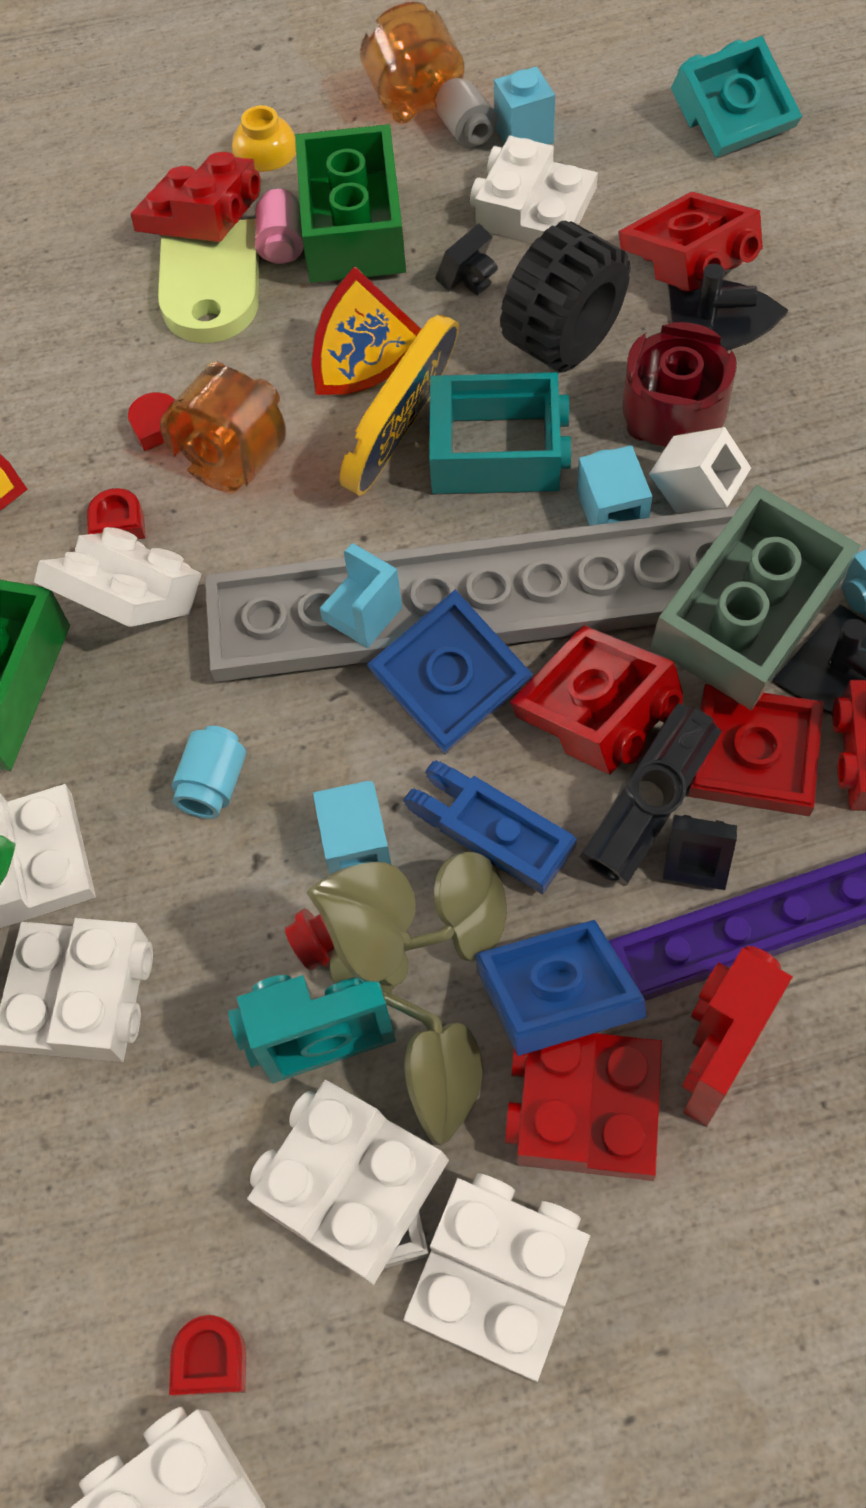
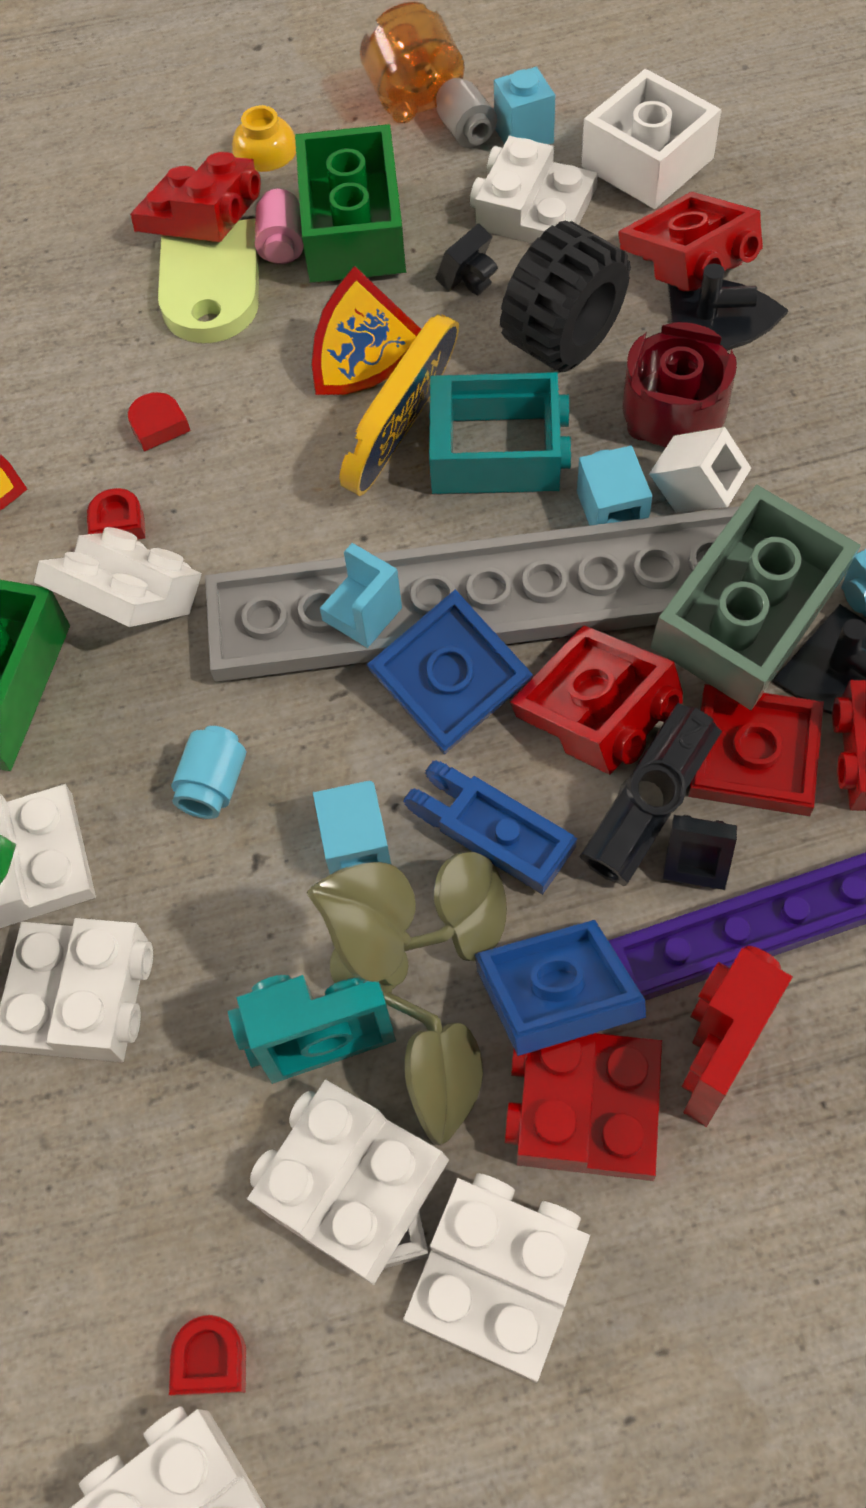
clear orange brick [160,361,286,492] -> none
red plate [285,908,335,971] -> none
teal plate [671,35,803,158] -> none
none -> white brick [581,69,721,209]

